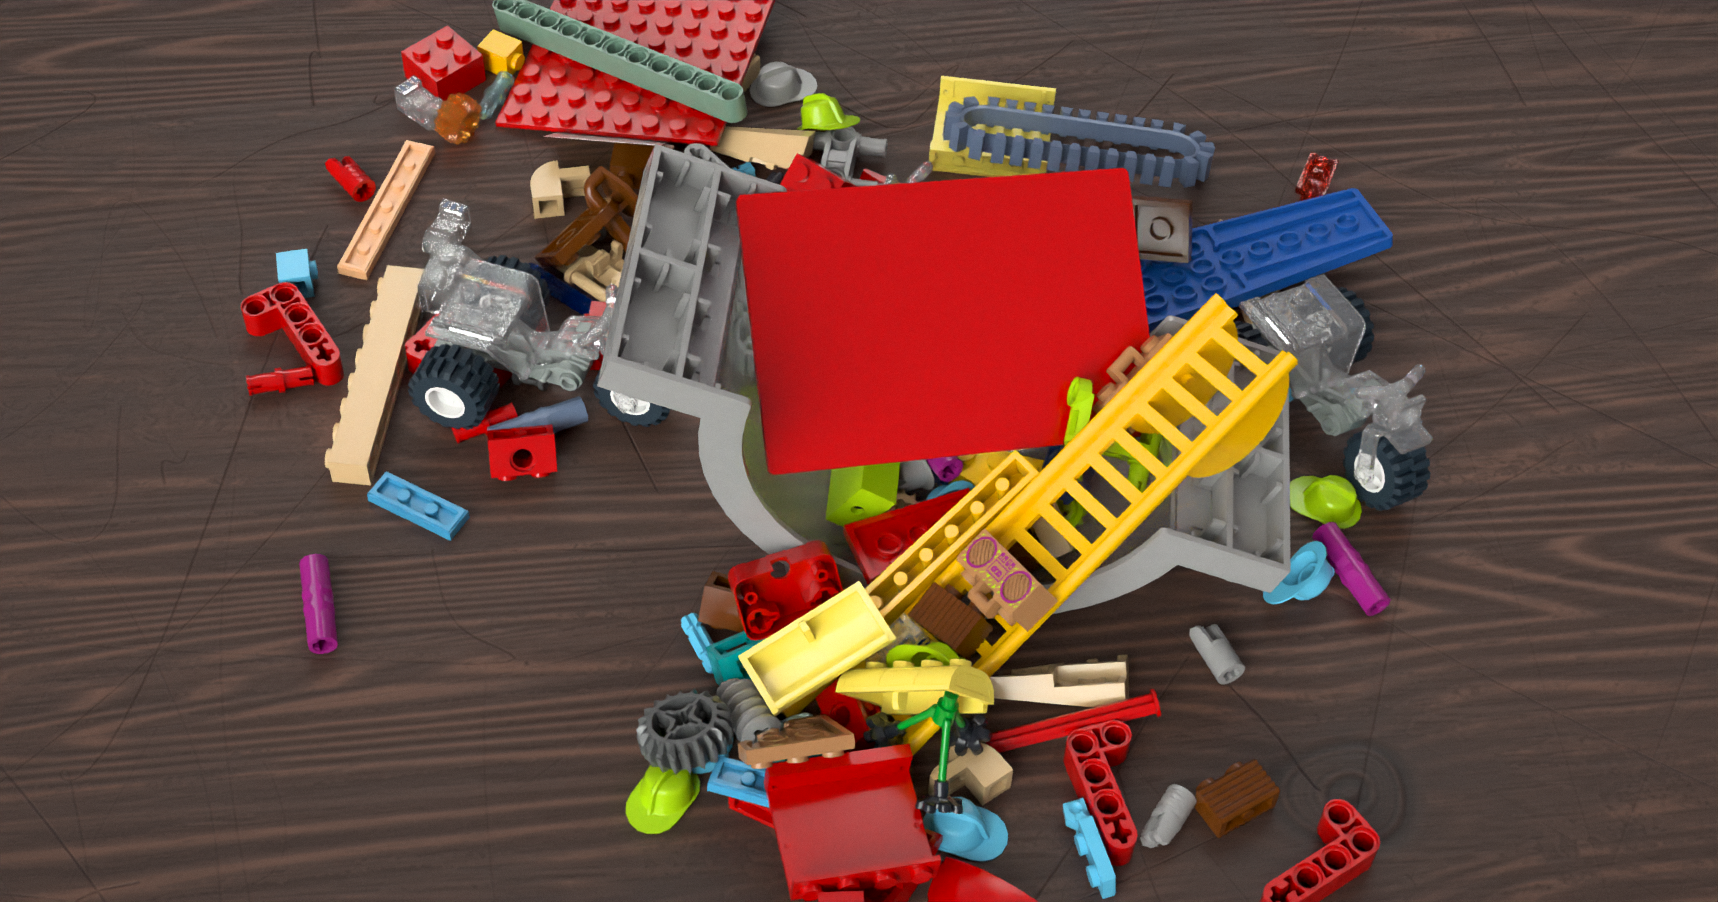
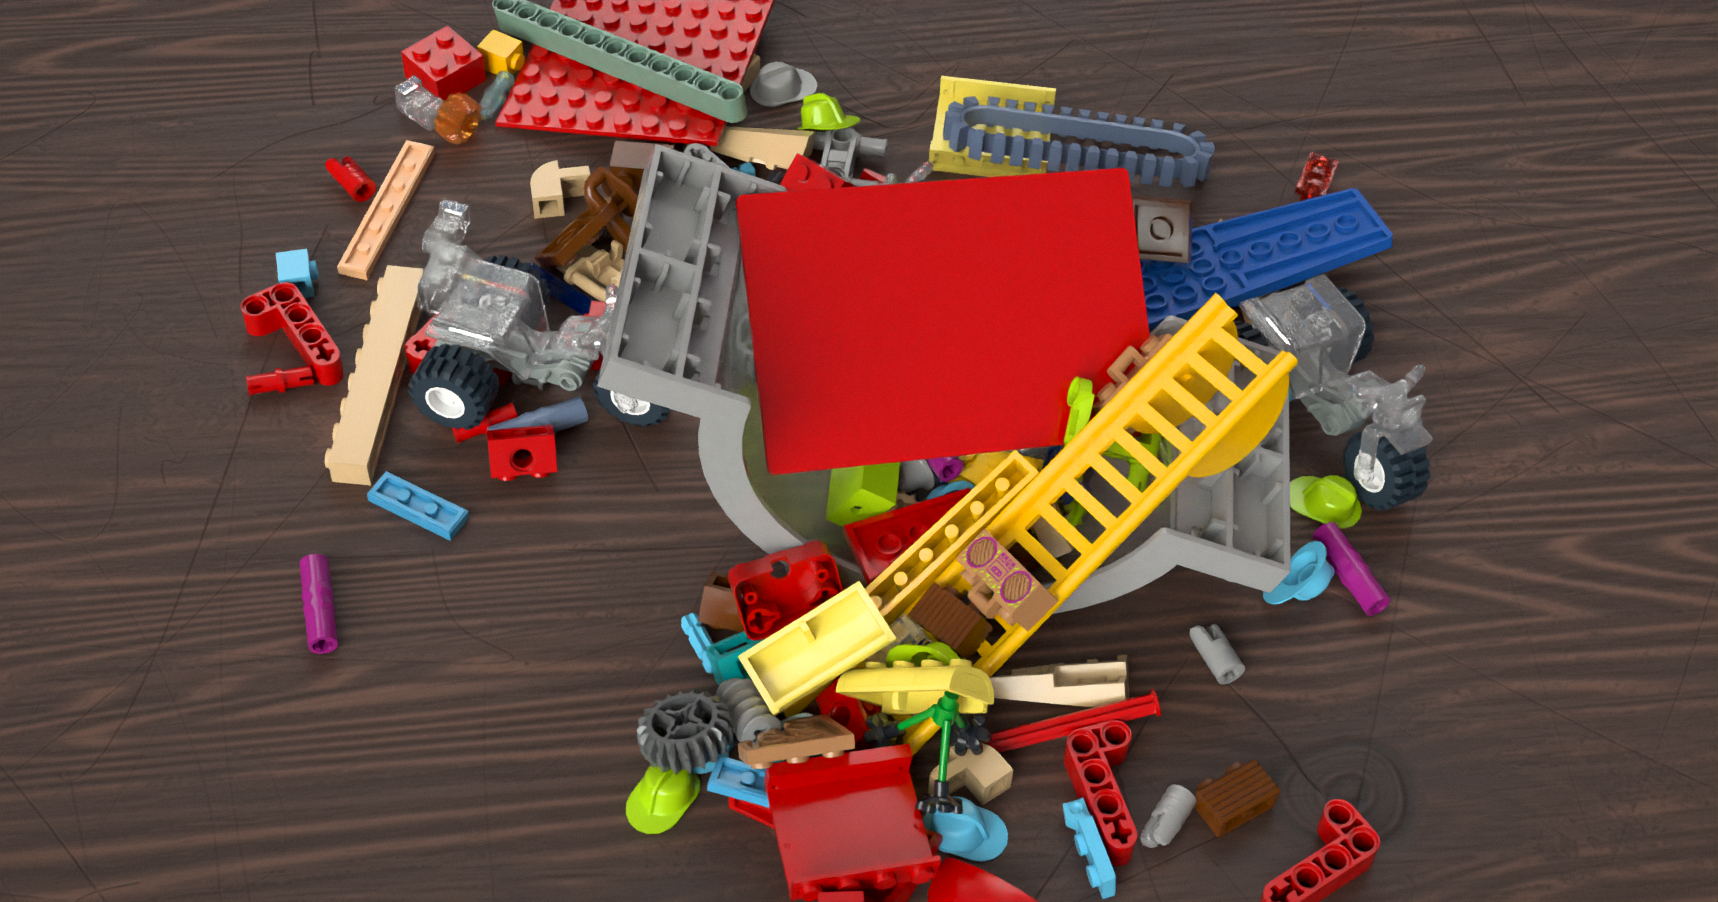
white sticker [543,132,668,145] -> none

